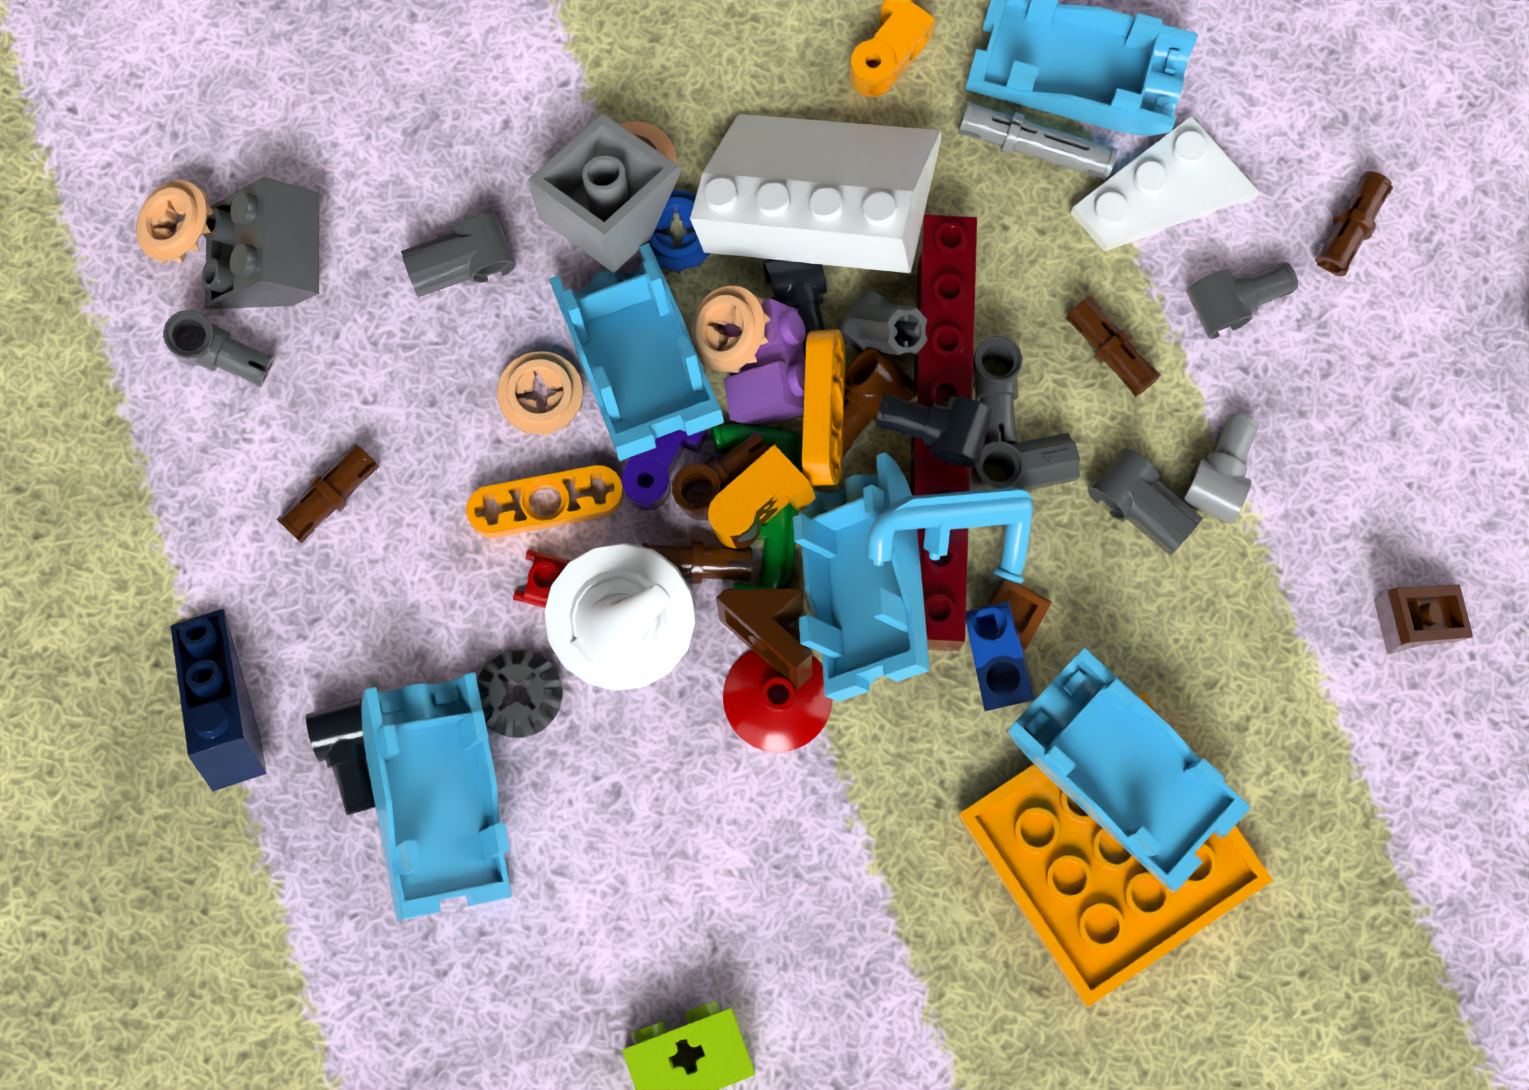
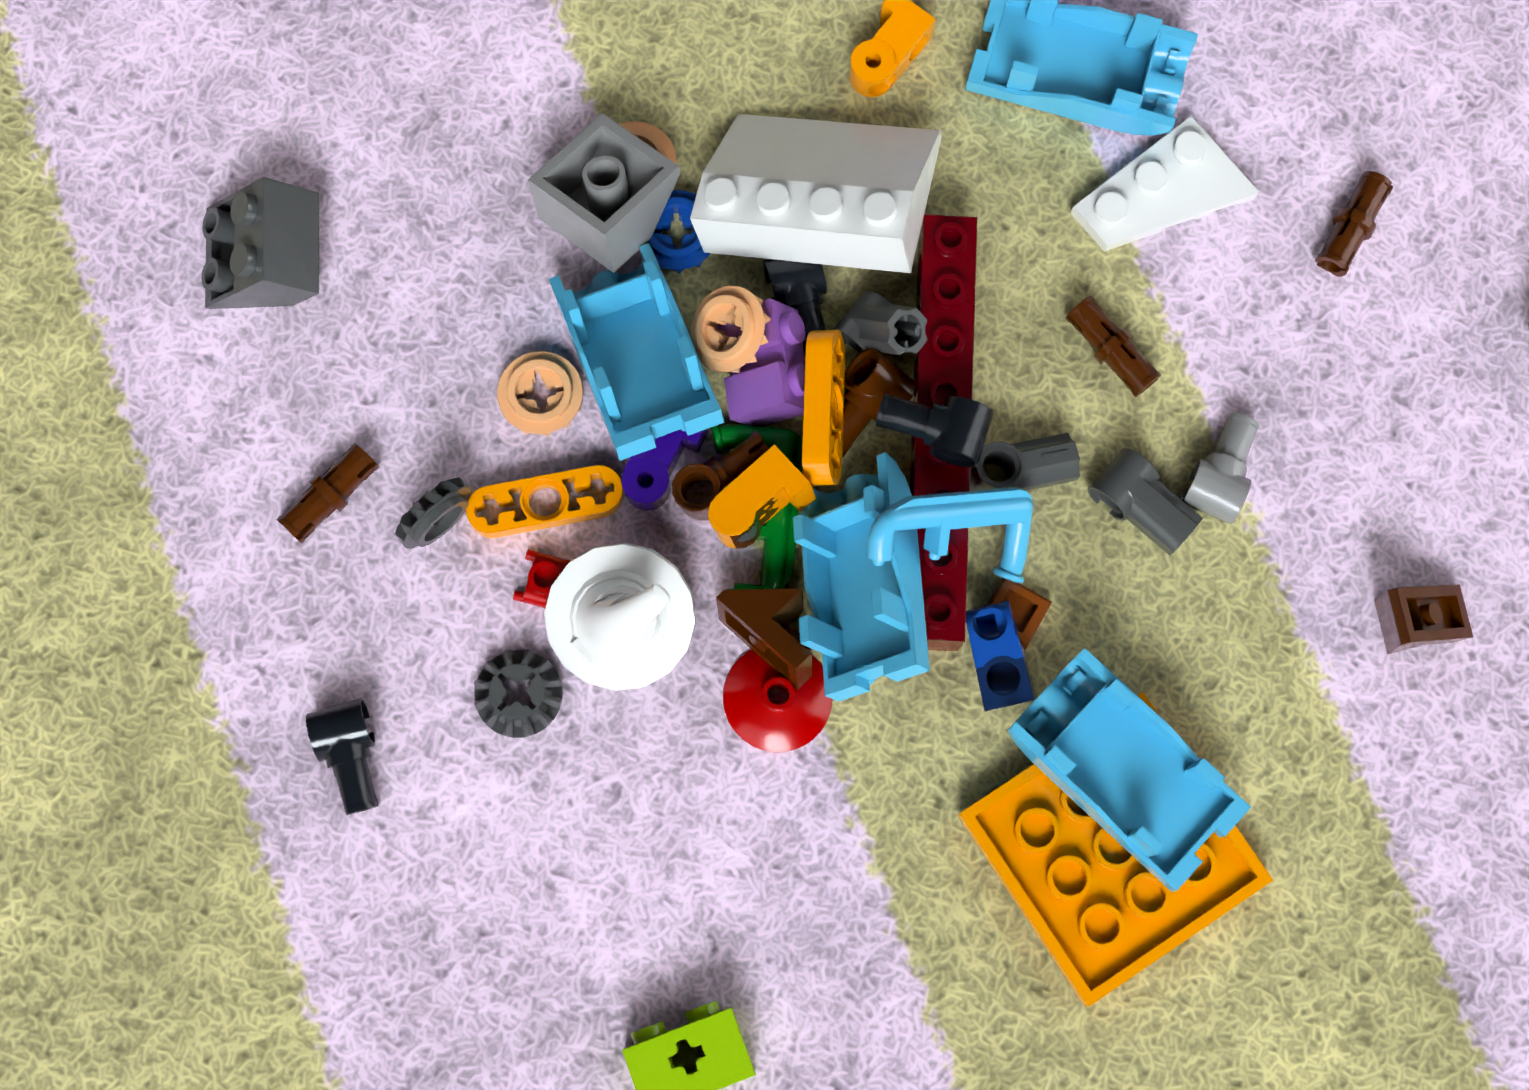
light nougat gear [136,180,213,264] -> none
dark grey pin [163,310,275,387] -> none
dark blue slope [170,609,267,792] -> none
medium azure piece [361,672,512,921] -> none
dark grey piece [401,213,516,297] -> none
reddish brown pin [642,541,752,584] -> none
light grey pin [958,101,1118,181] -> none
dark grey pin [973,336,1023,447] -> none
dark grey pin [1186,262,1298,339] -> none
none -> dark grey gear [395,477,472,549]

